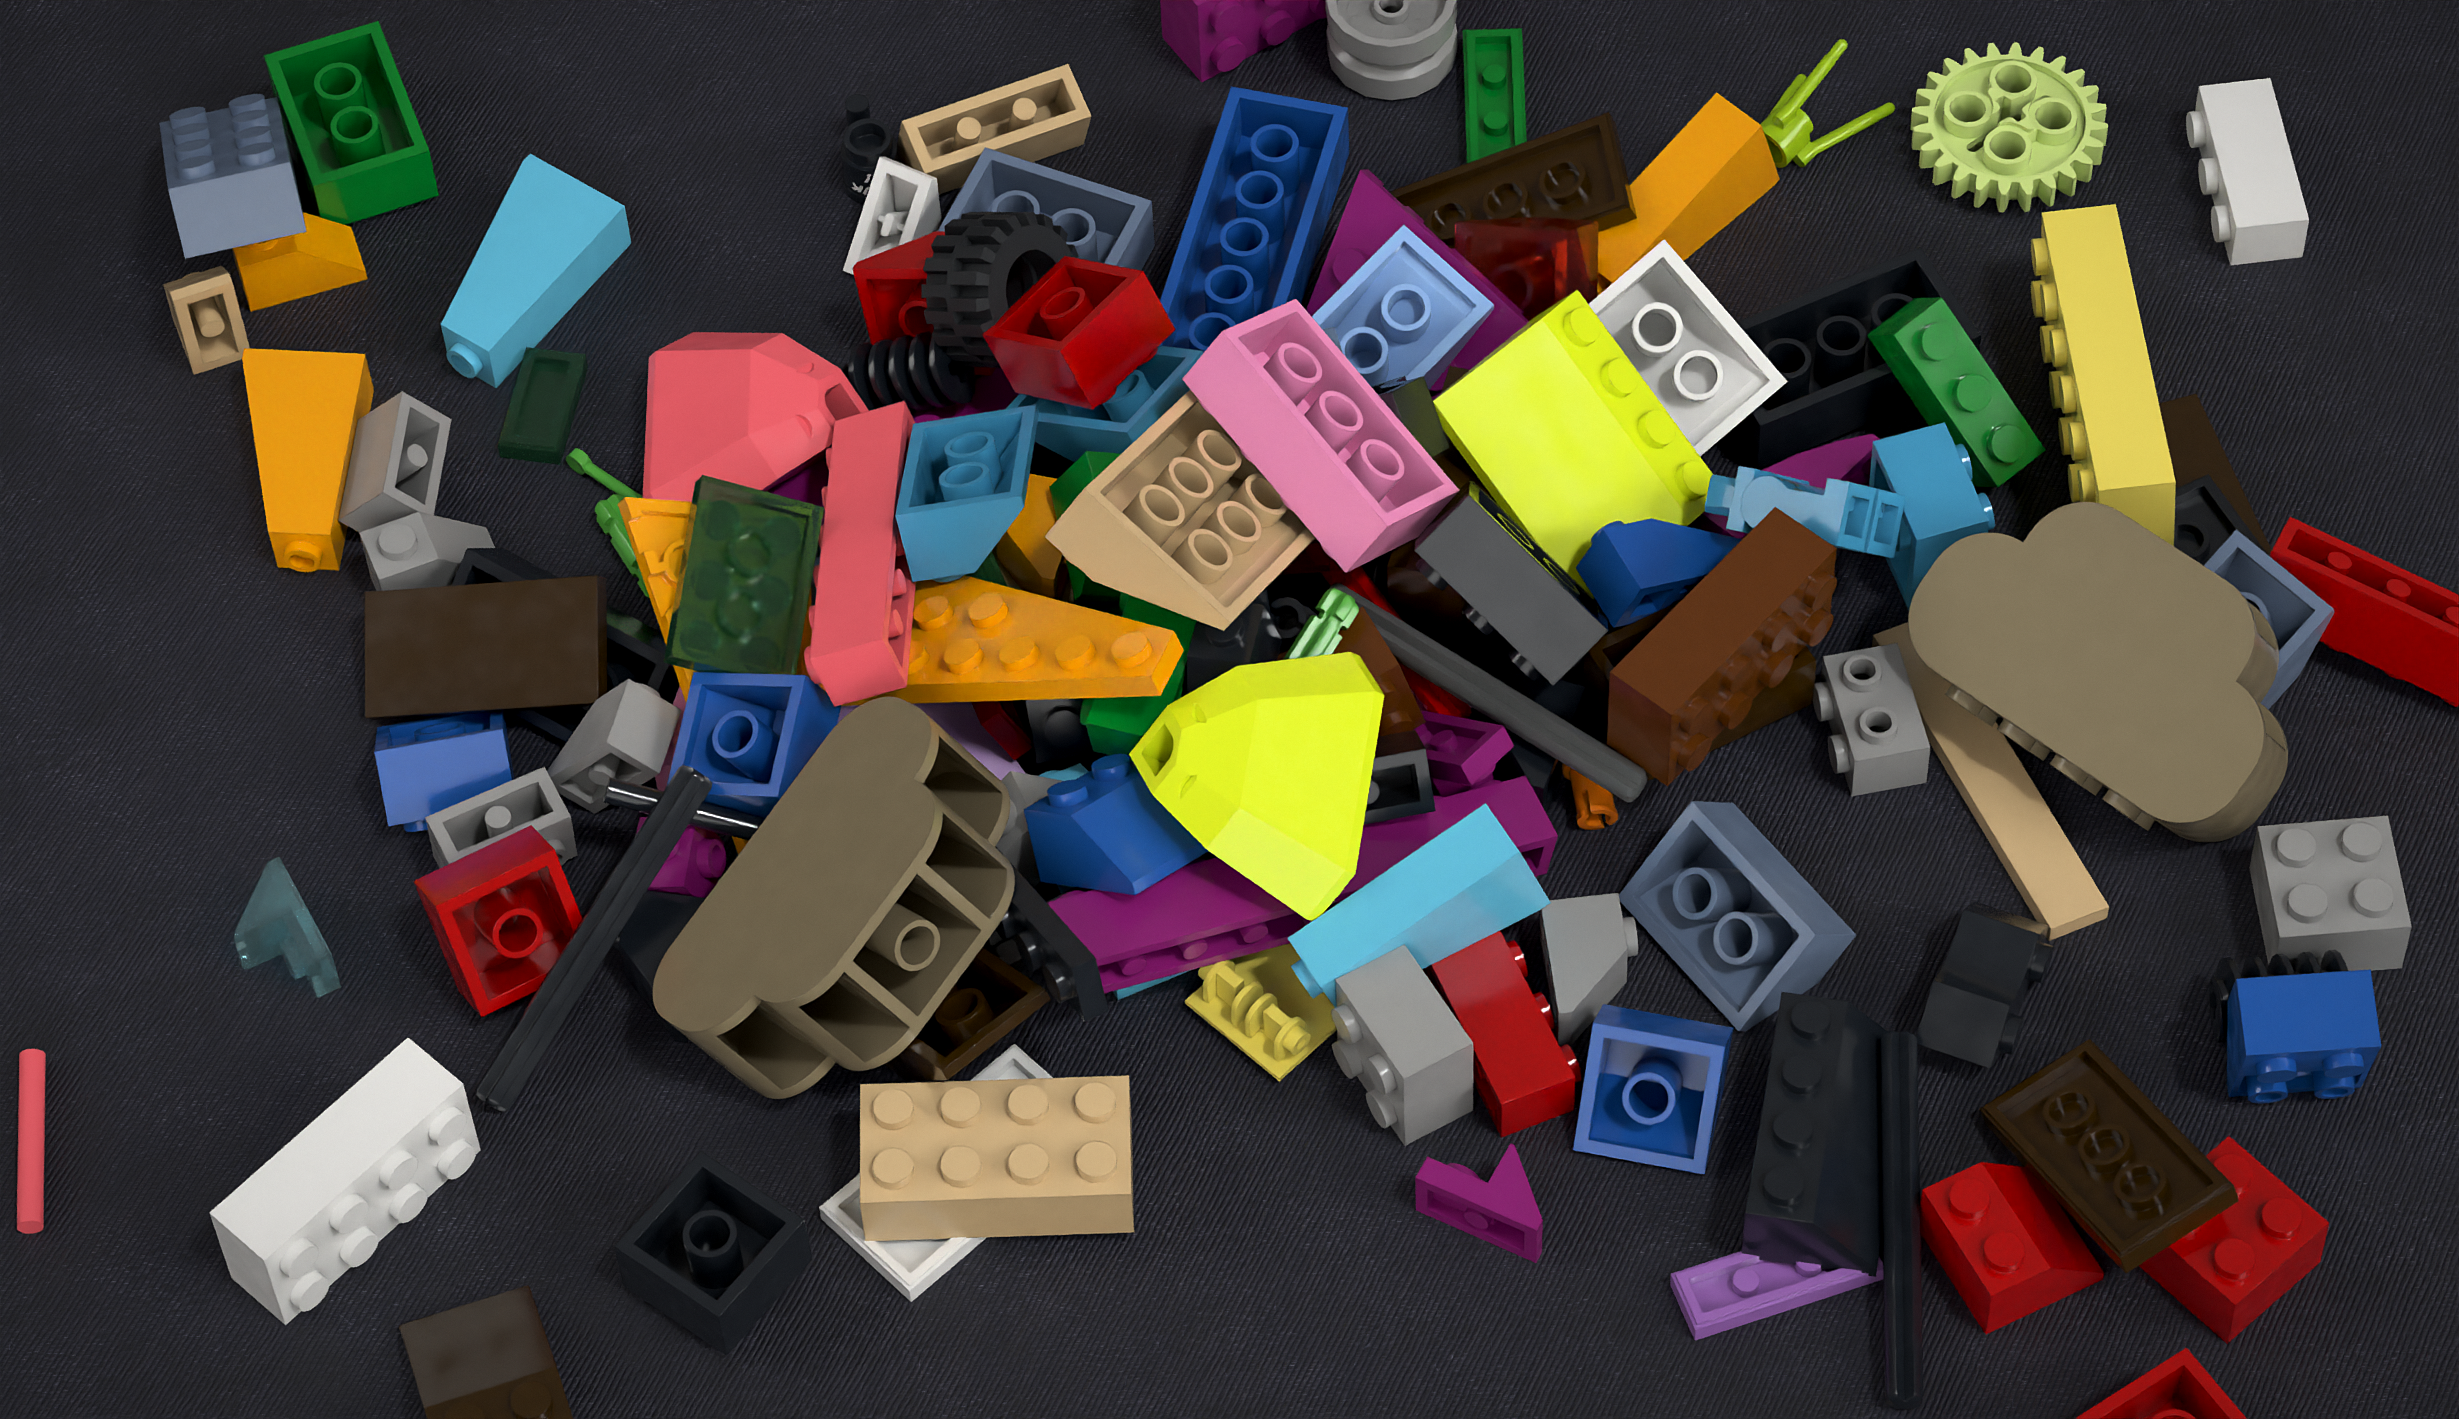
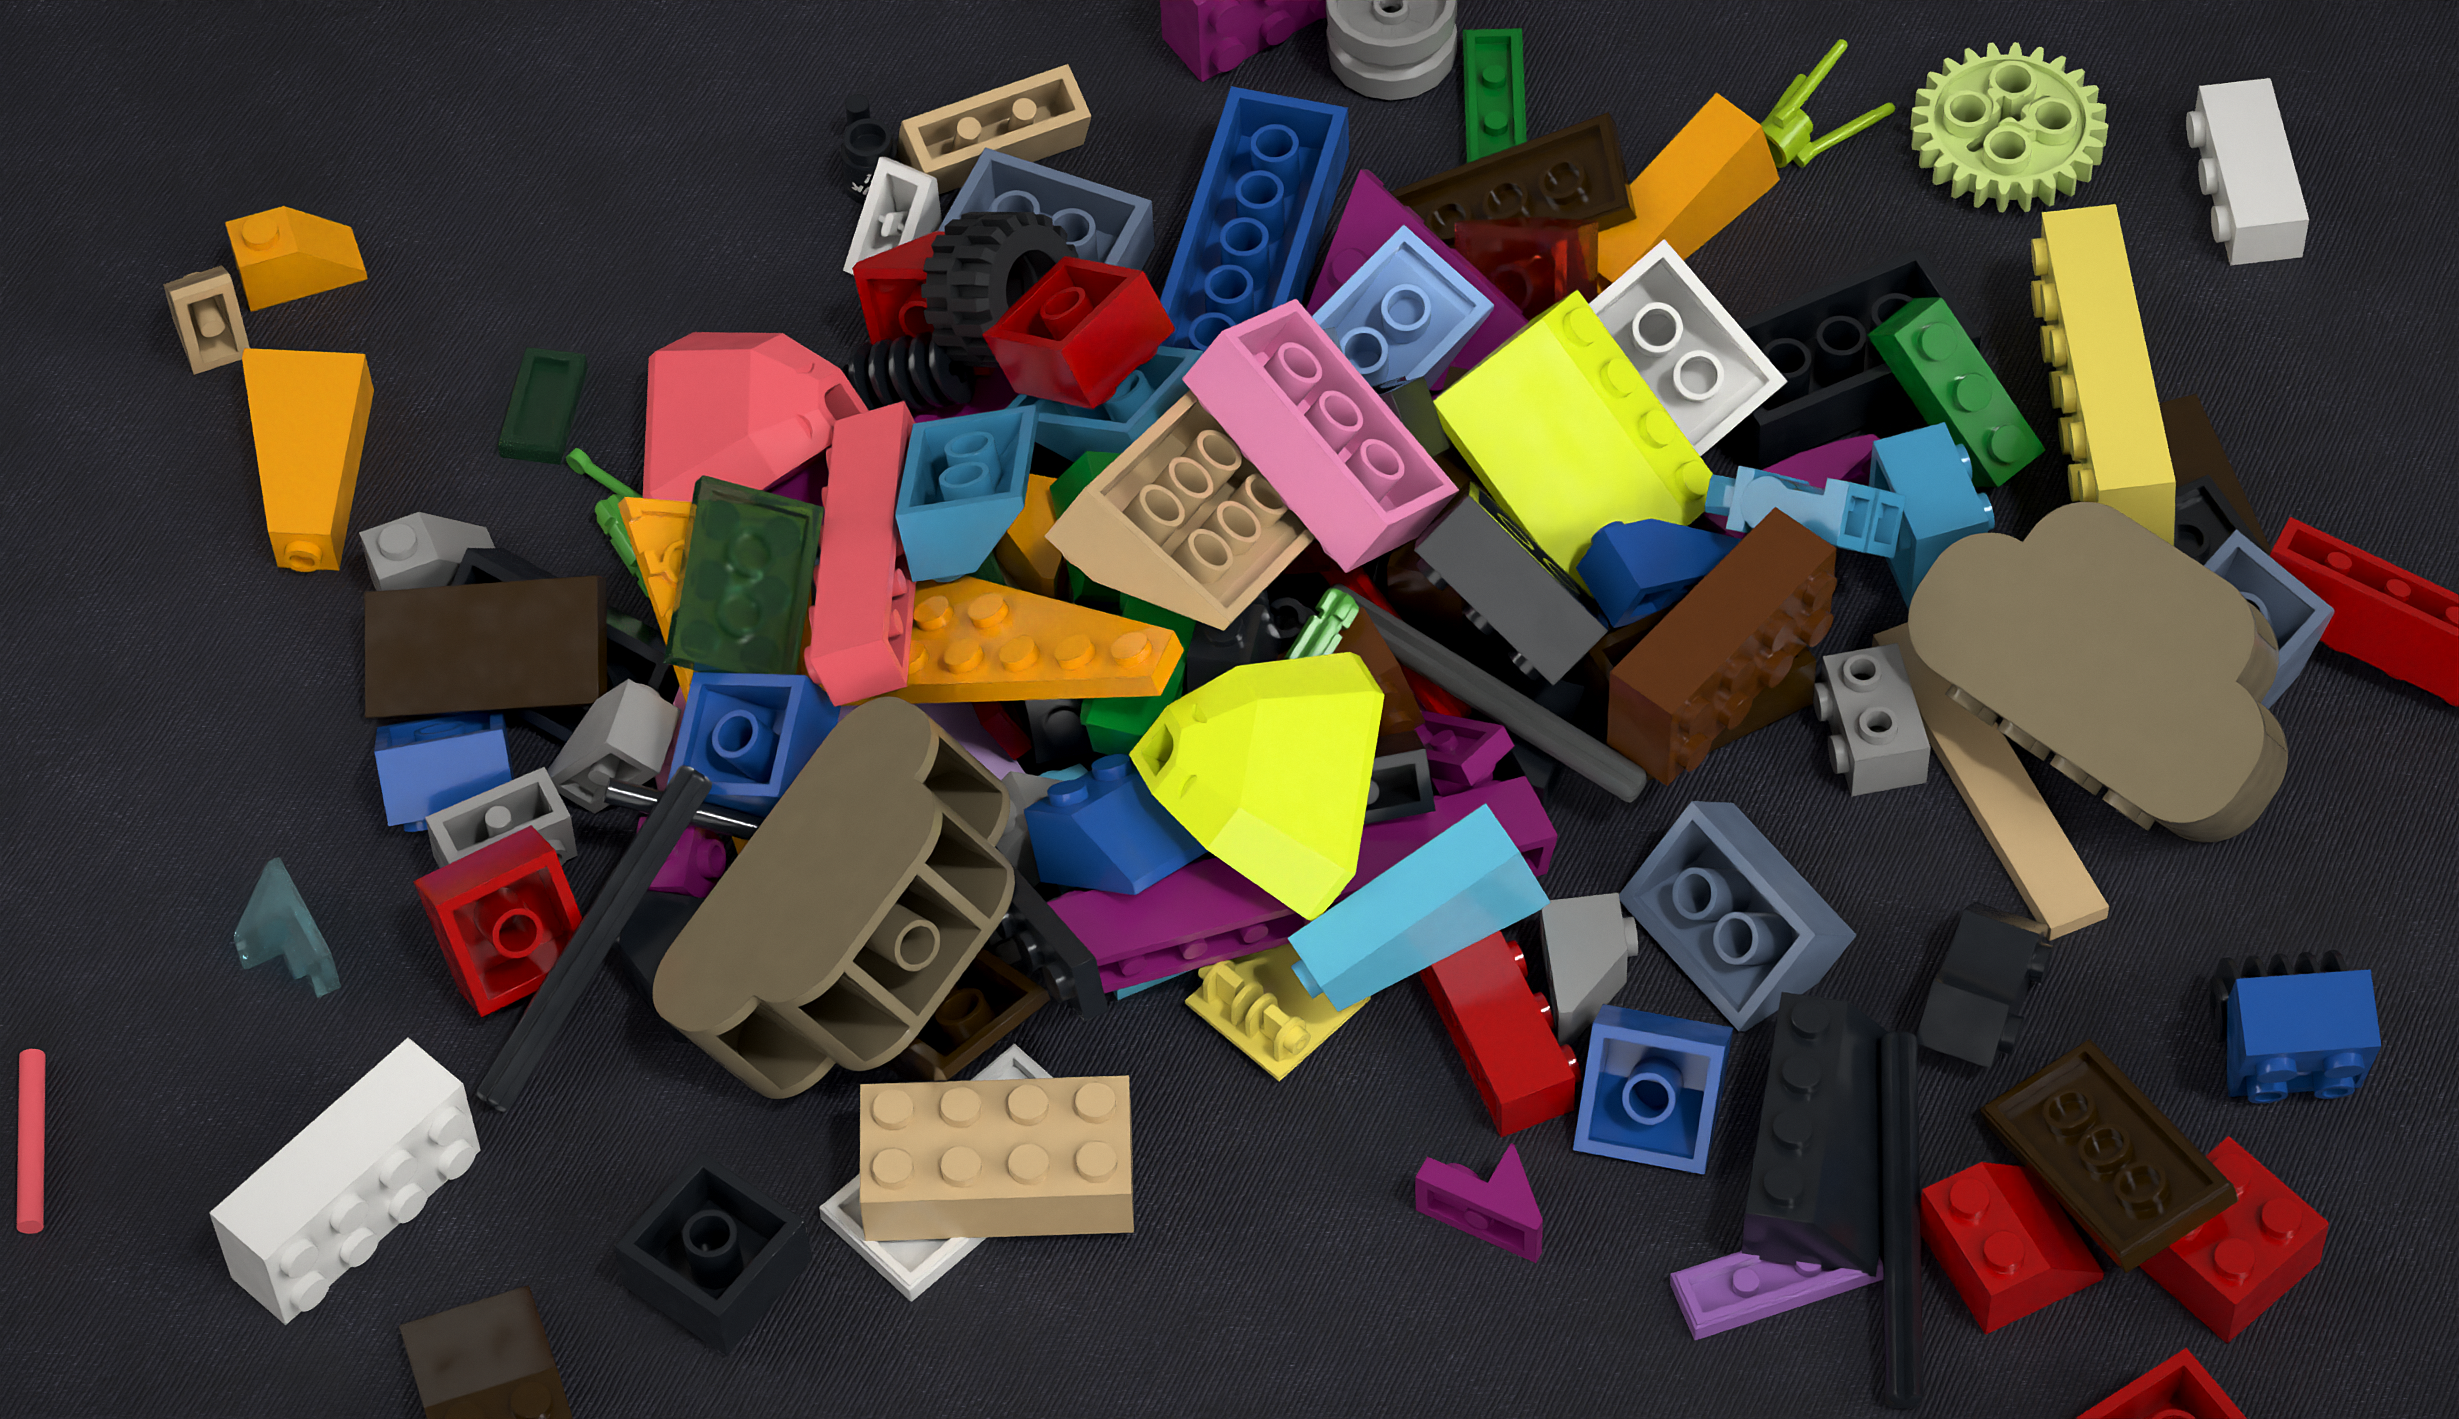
sand blue brick [159,94,307,259] -> none
green brick [264,21,439,225] -> none
light grey brick [338,391,452,532] -> none
medium azure slope [441,154,631,388] -> none
light grey brick [1331,944,1473,1146] -> none
orange pin [1562,763,1618,830] -> none
light grey brick [2249,816,2412,971] -> none

